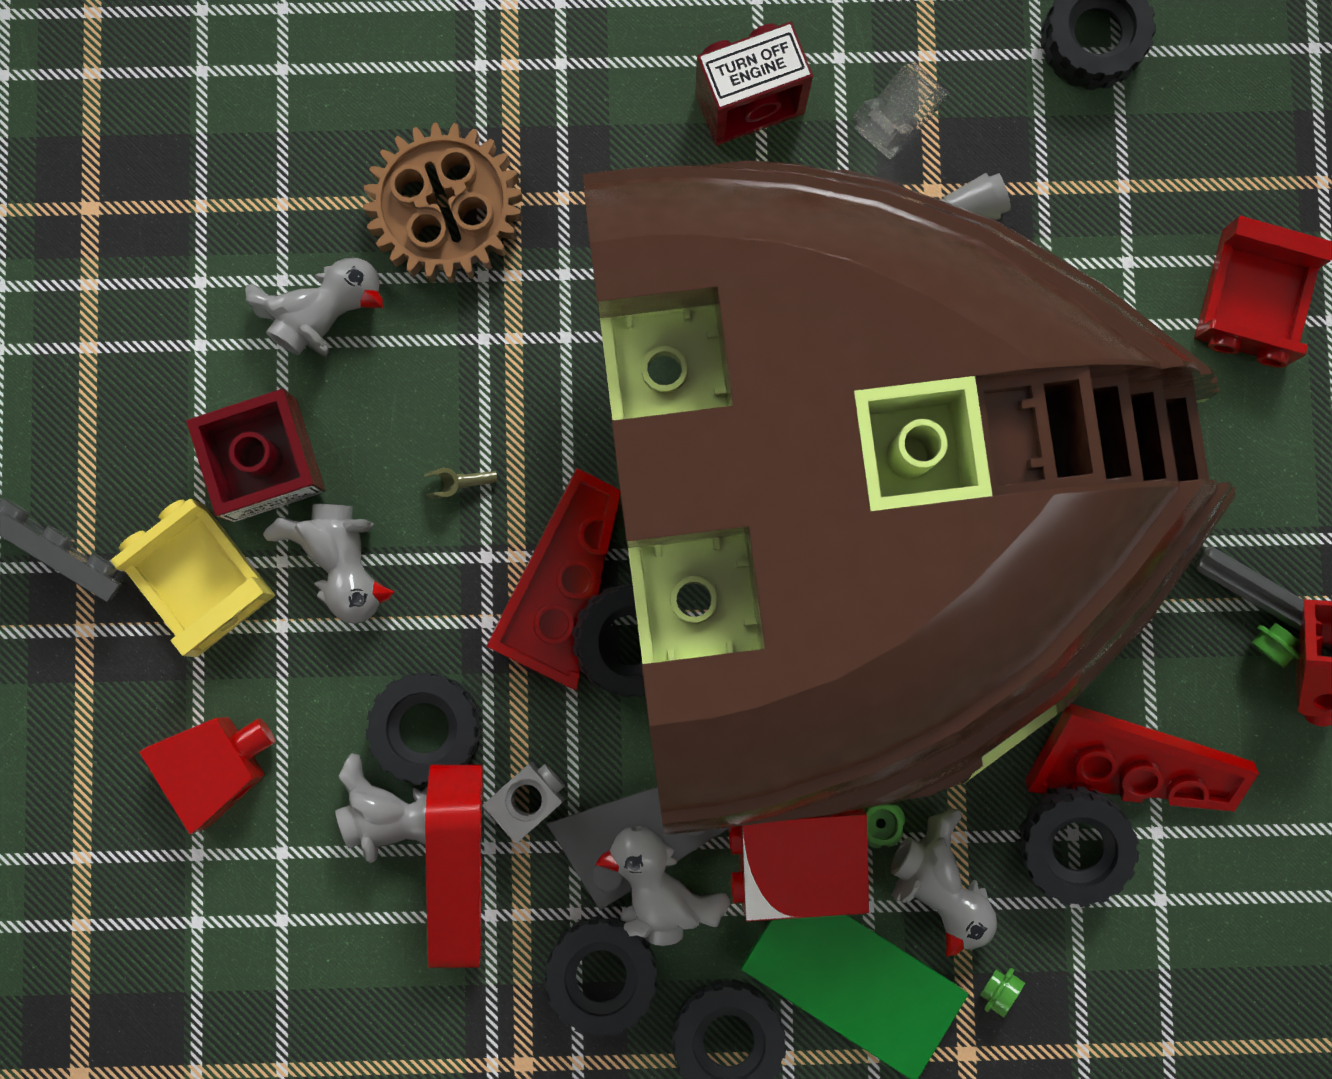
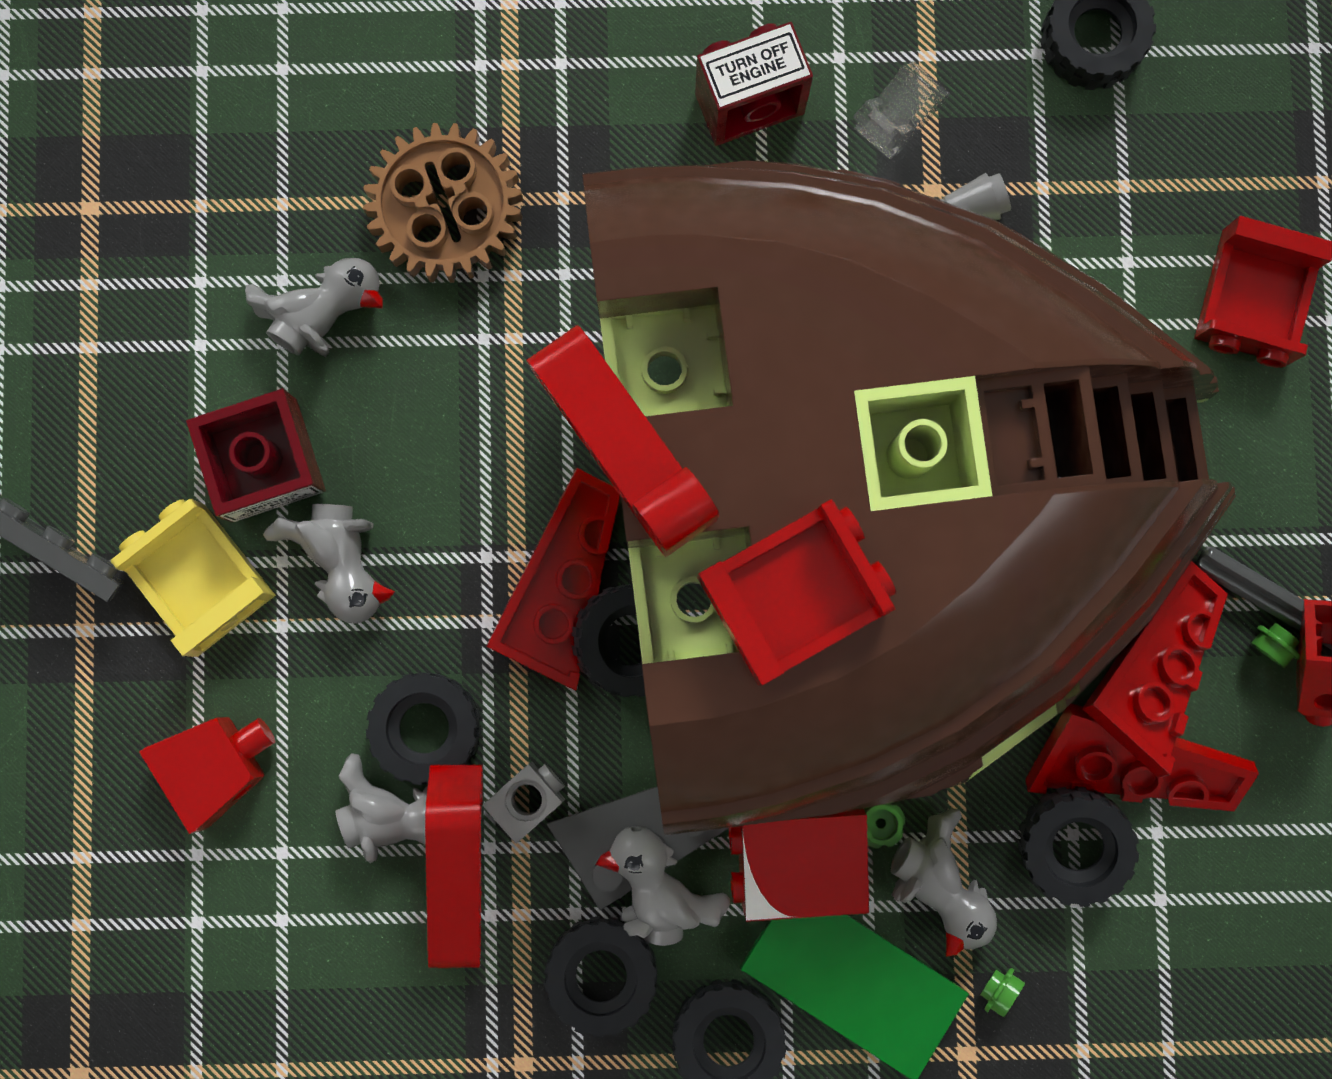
olive hand [424,468,497,499] -> none
none -> red beam [526,325,719,557]
none -> red panel [697,499,897,686]
none -> red wing [1082,561,1228,778]

